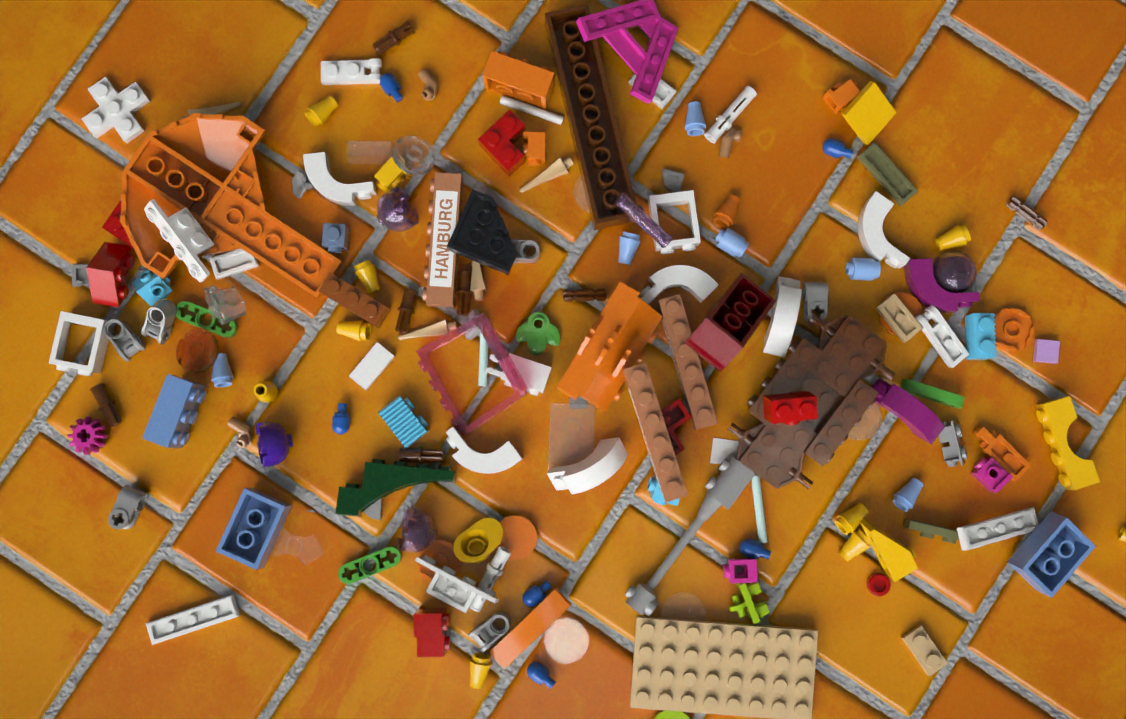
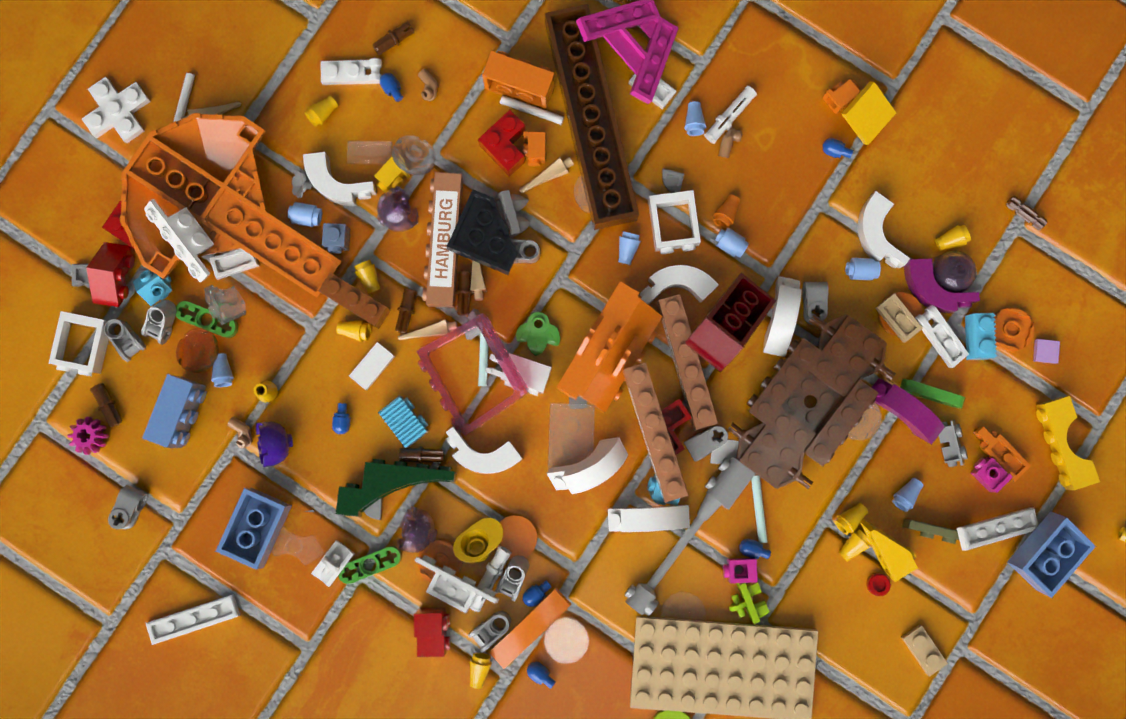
reddish brown axle [563,288,606,302] -> none
clear purple pin [615,193,672,248] -> none
red brick [763,391,818,425] -> none
olive plate [857,142,918,207] -> none
none -> white bar [173,73,195,122]
none -> light blue brick [288,202,322,227]
none -> white hips [311,540,355,587]
none -> light grey tile [494,190,530,239]
none -> light grey piece [495,555,529,602]
none -> white arch [608,505,690,532]
none -> light grey piece [684,426,728,462]

